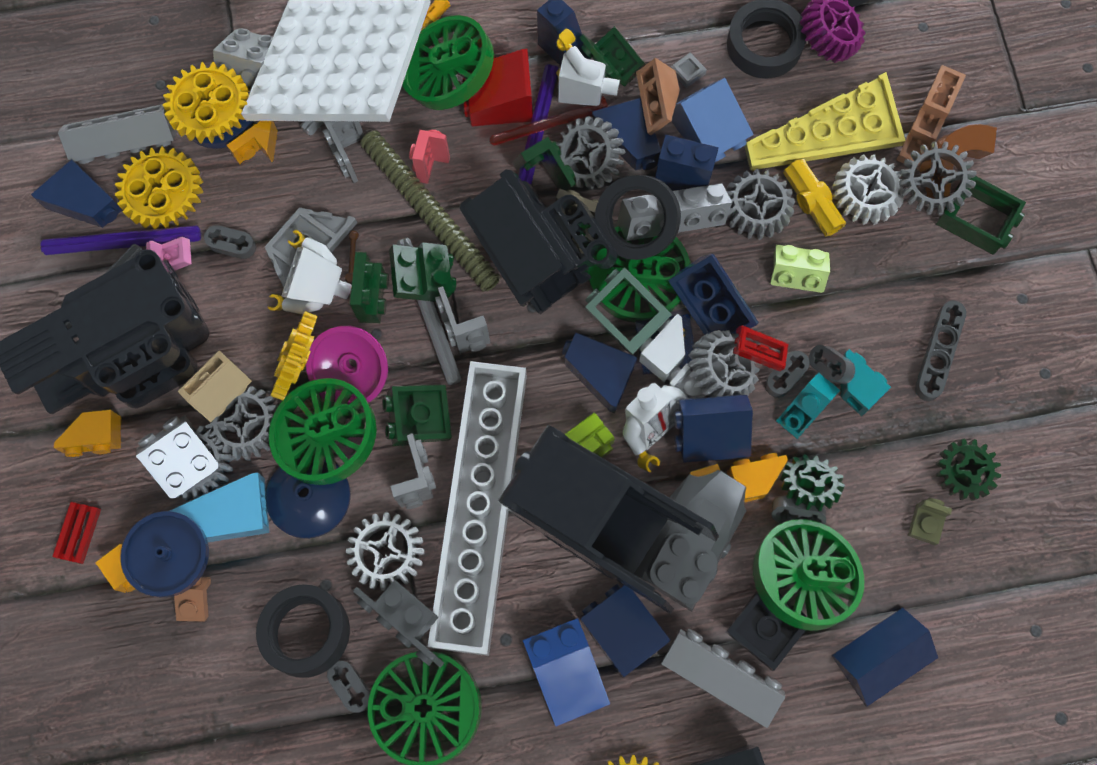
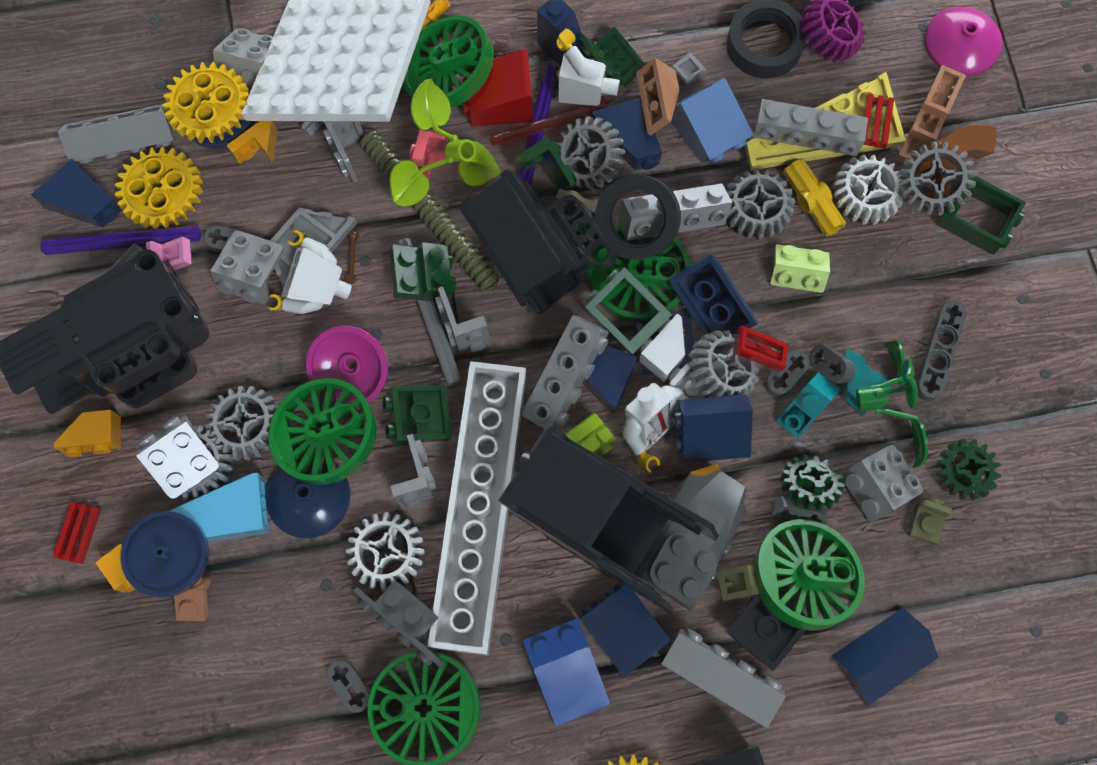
tan slope [178,351,252,422] -> none
black tyre [256,584,350,678] -> none
yellow gear [271,311,317,400] -> none
dark green plate [350,252,389,324] -> none
dark blue brick [655,135,719,191] -> none
light orange slope [727,453,788,503] -> none
none -> light grey bracket [211,231,283,305]
none -> lime plant [389,79,501,206]
none -> light grey brick [521,316,609,429]
none -> olive bracket [717,565,759,601]
none -> light grey brick [753,99,868,156]
none -> light grey bracket [840,445,923,523]
none -> green plant [856,340,928,468]
none -> red tile [863,93,894,149]
none -> dark pink dish [925,6,1002,76]

